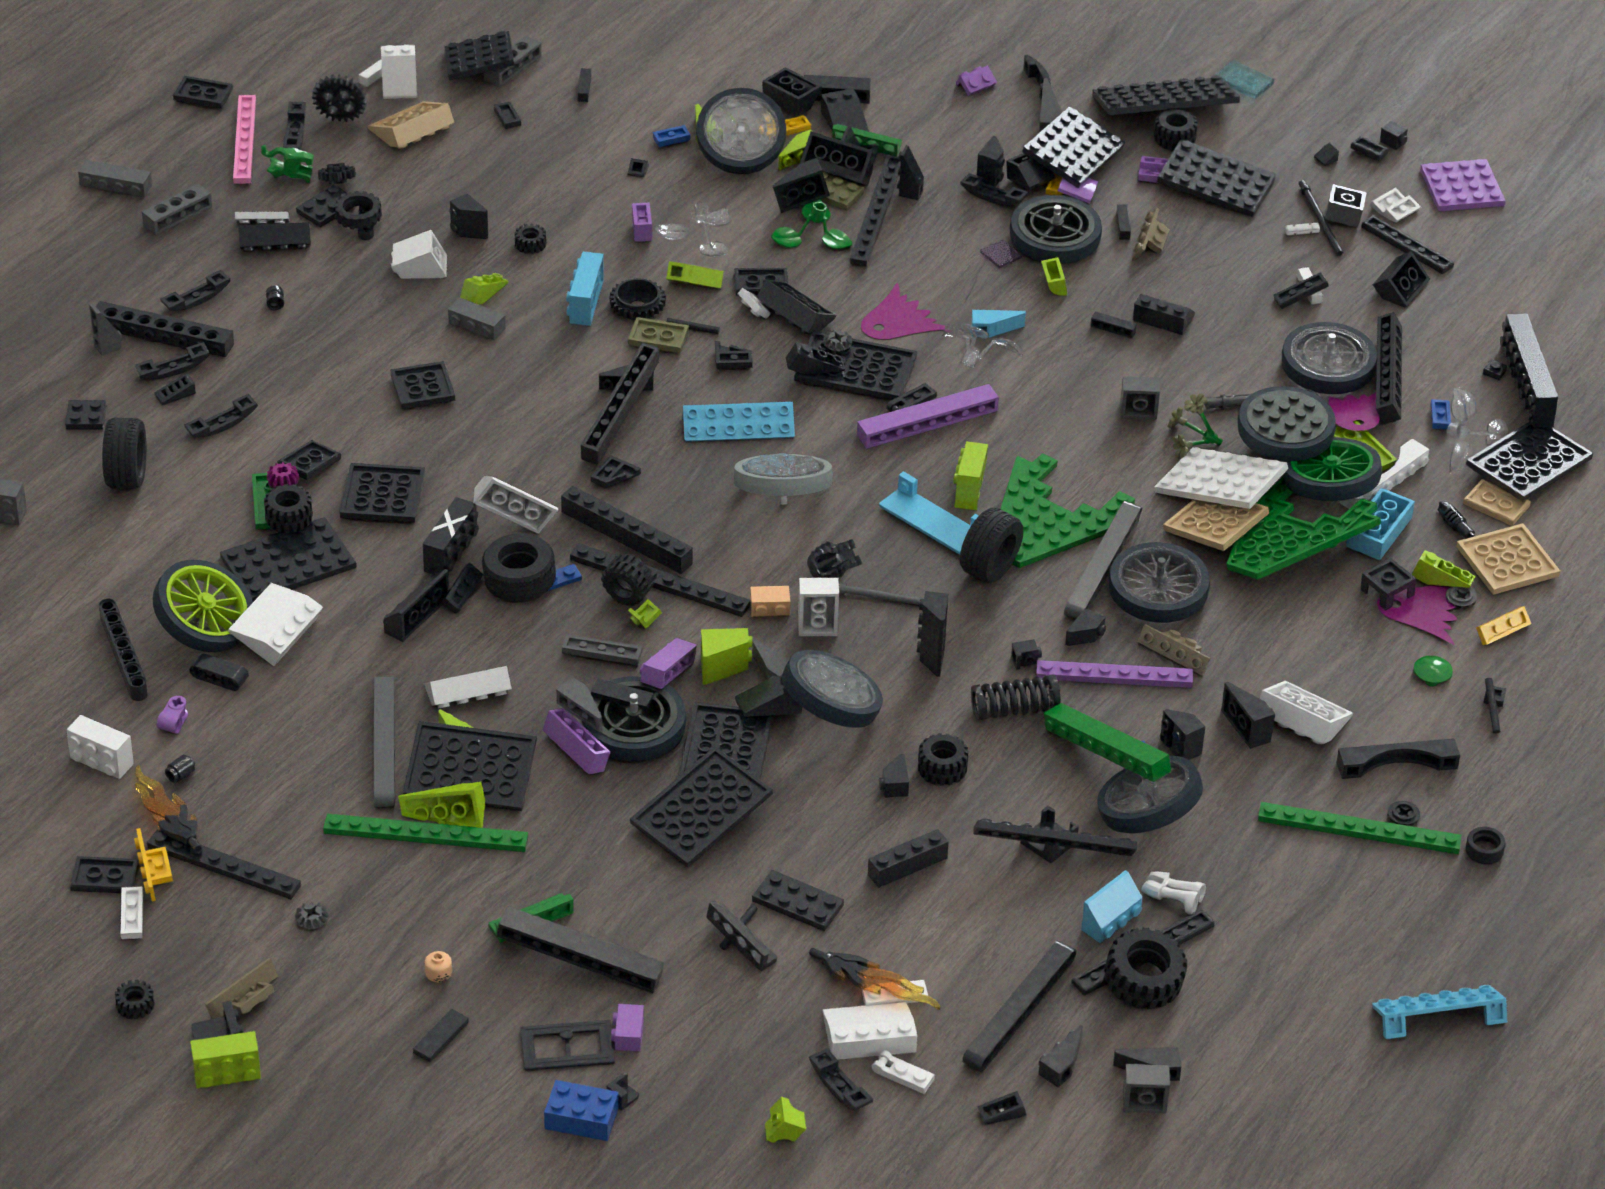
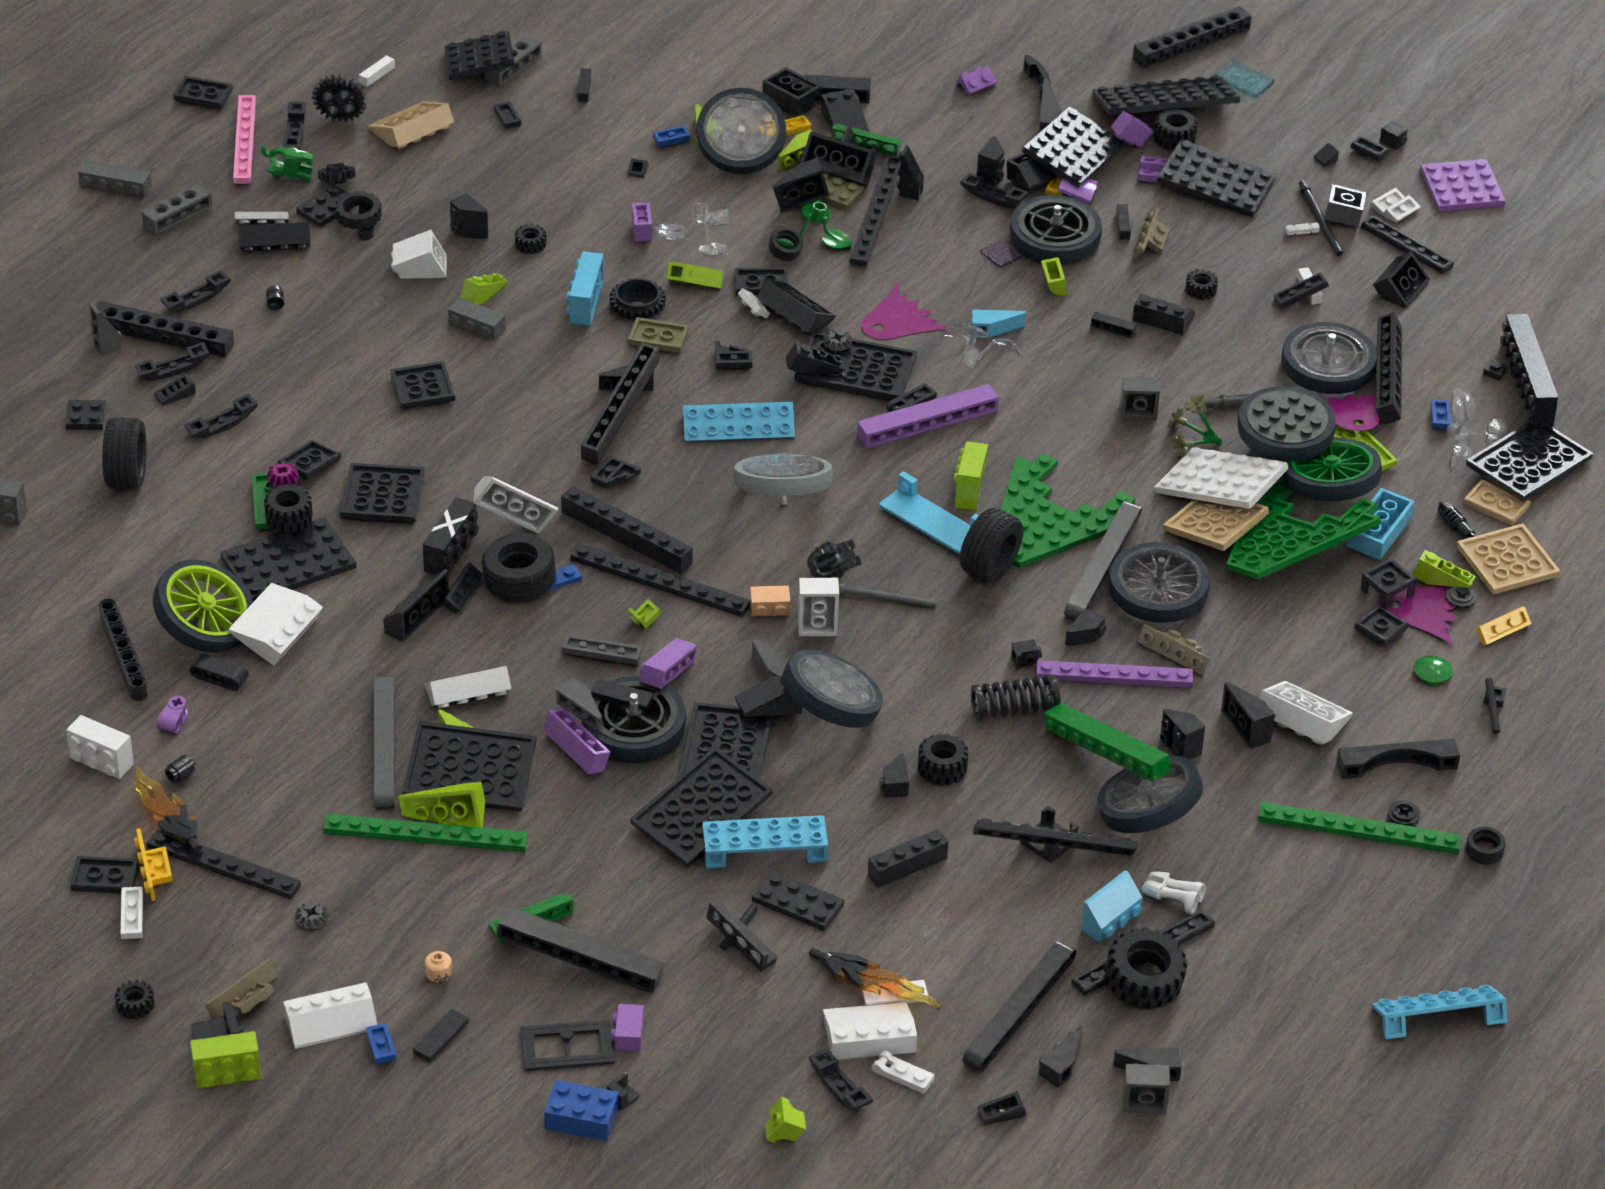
white slope [381,45,417,99] -> none
black tyre [601,554,654,606] -> none
black bar [667,318,720,334] -> none
lime slope [701,628,753,685] -> none
black slope [916,591,949,677] -> none
white arch [1339,439,1429,509] -> none
none -> white slope [283,982,377,1049]
none -> blue plate [366,1023,397,1064]
none -> medium azure bracket [703,815,828,868]
none -> black tyre [769,227,803,261]
none -> medium lavender brick [1111,111,1153,148]
none -> black brick [1133,6,1252,68]
none -> black tyre [1185,269,1218,300]
none -> black plate [1354,605,1409,647]

